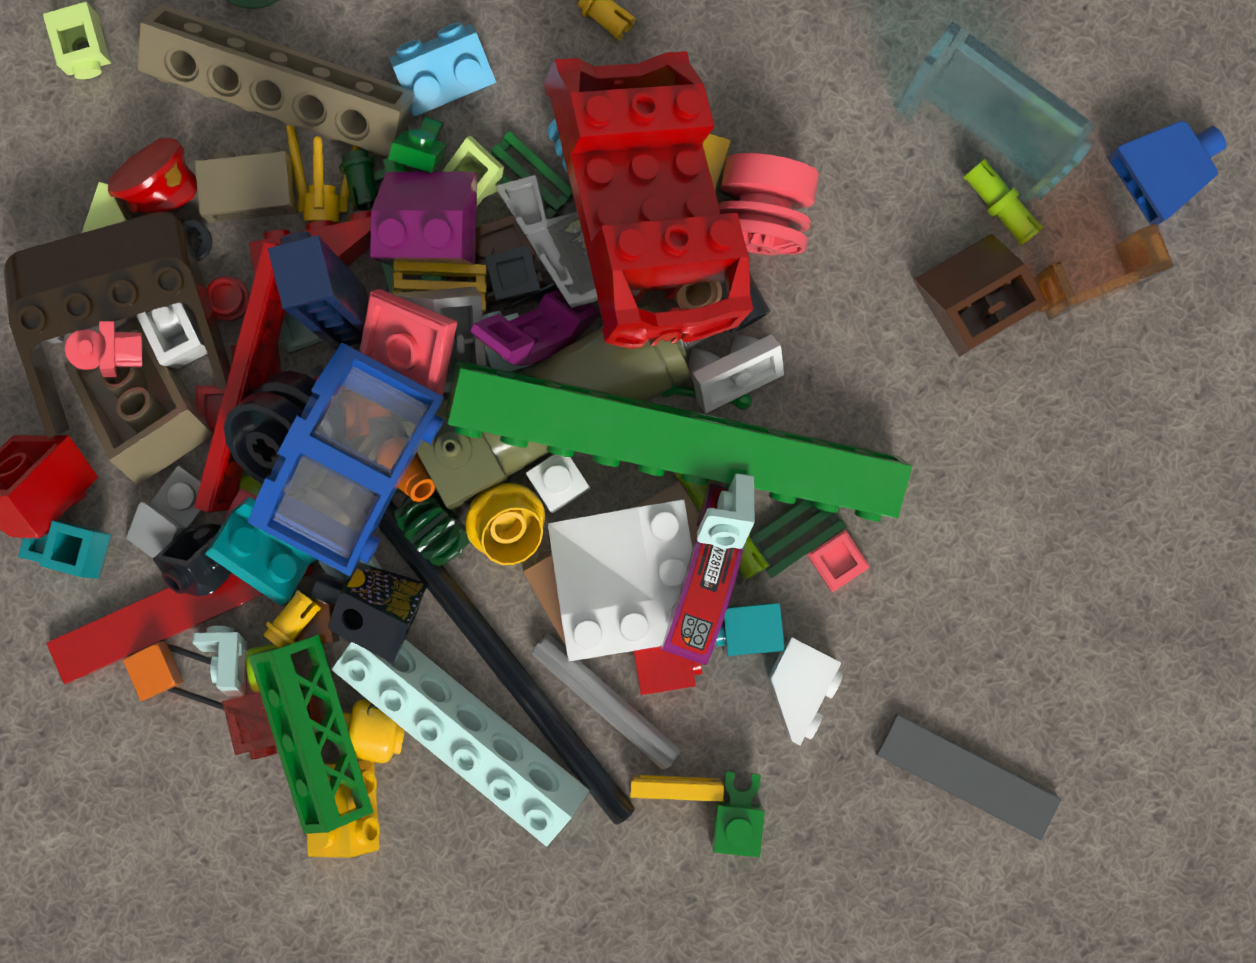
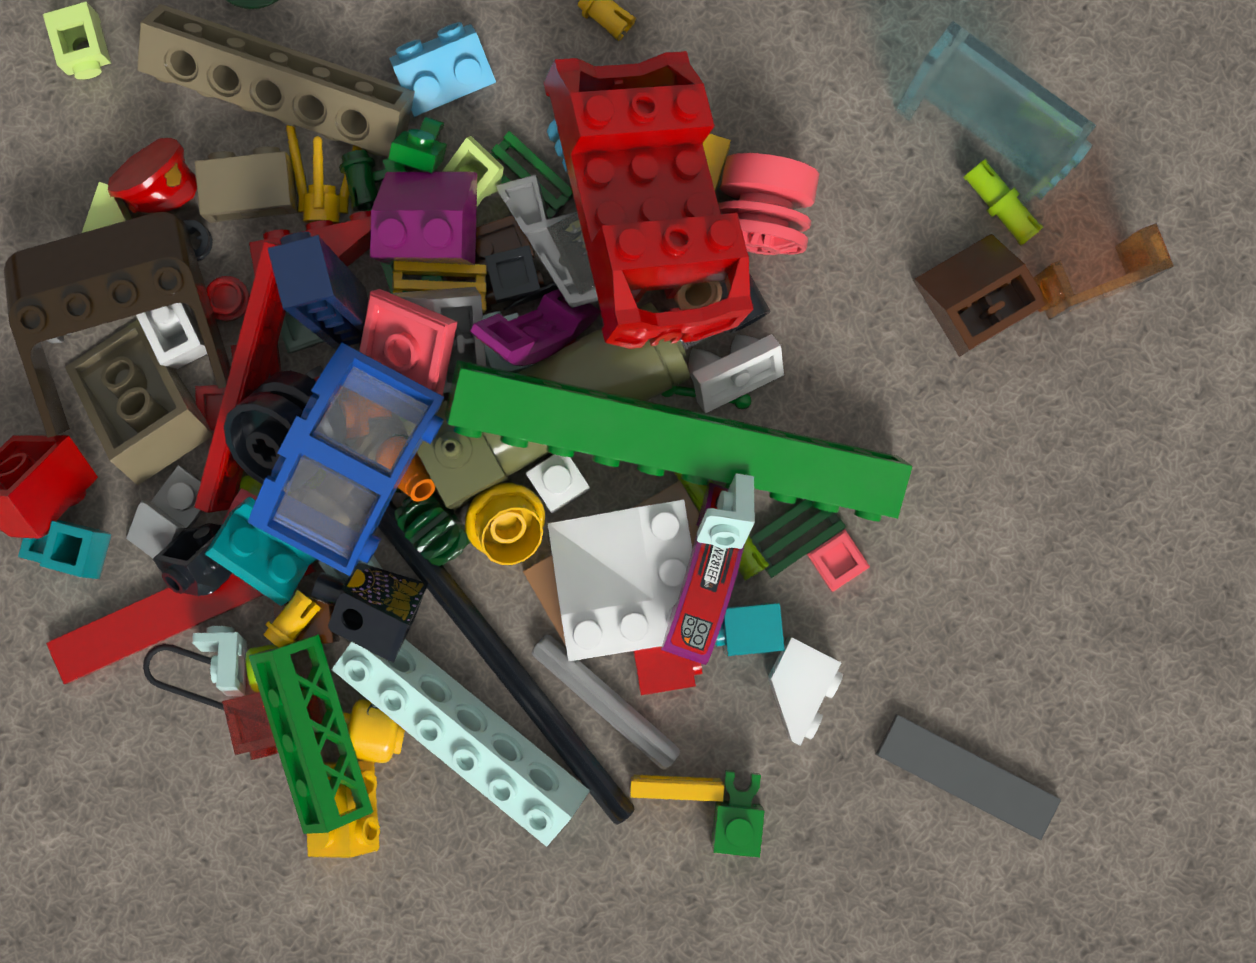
coral hips [65,321,142,377] -> none
orange slope [123,641,184,702] -> none
blue torso [1107,121,1227,229] -> none

